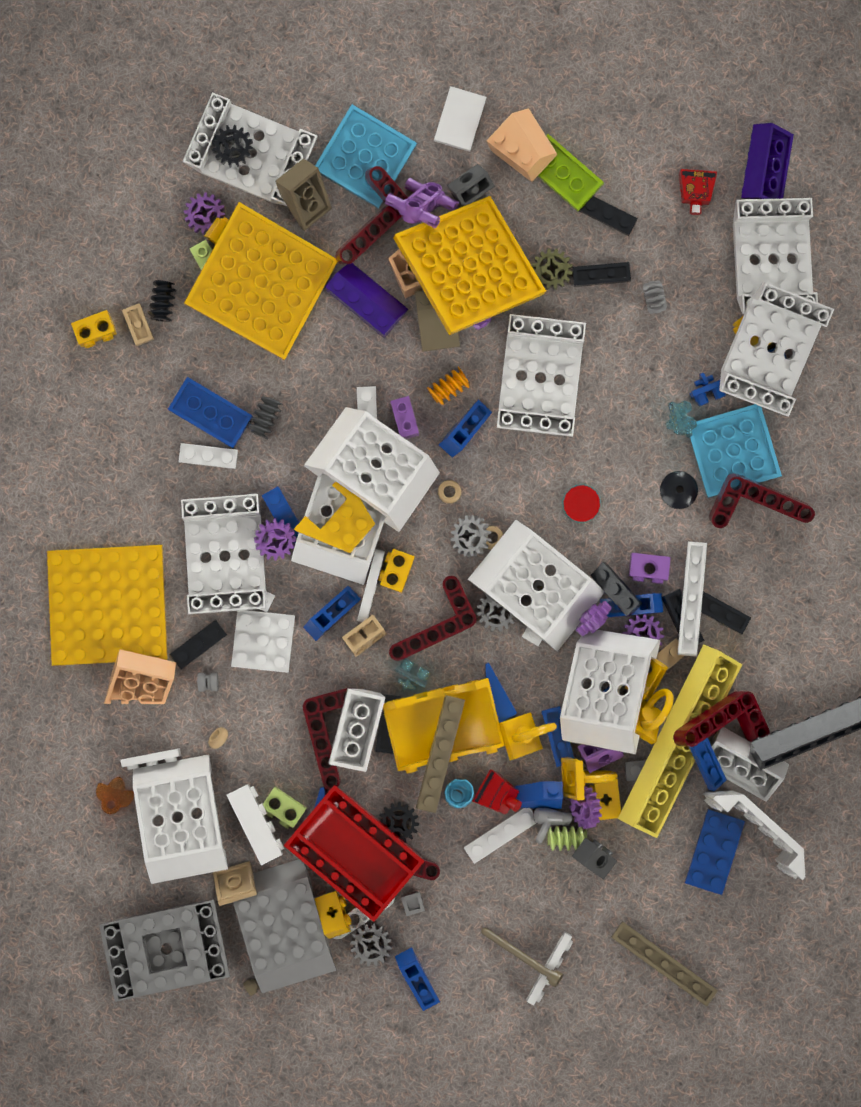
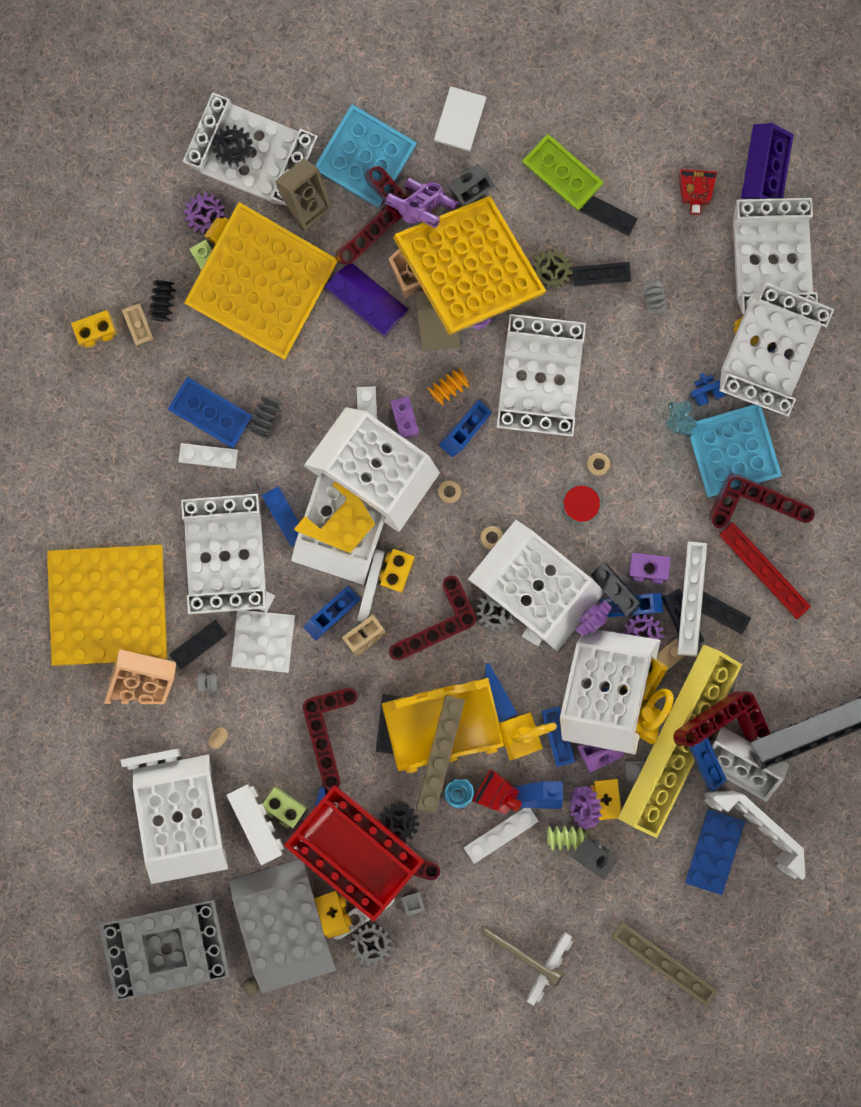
clear orange plate [96,777,134,814] -> none
tan tile [213,861,257,906] -> none
medium lavender gear [254,518,296,561] -> none
white slope [329,688,385,772] -> none
clear light blue hips [395,658,430,692] -> none
blue slope [395,947,440,1011] -> none
light grey gear [451,515,491,557] -> none
light nougat wedge [487,108,557,182] -> none
light grey piece [534,808,572,844] -> none
yellow tile [561,757,618,801] -> none
black dish [660,471,698,509] -> none
none -> tan piece [587,453,610,476]
none -> red tile [719,522,811,620]

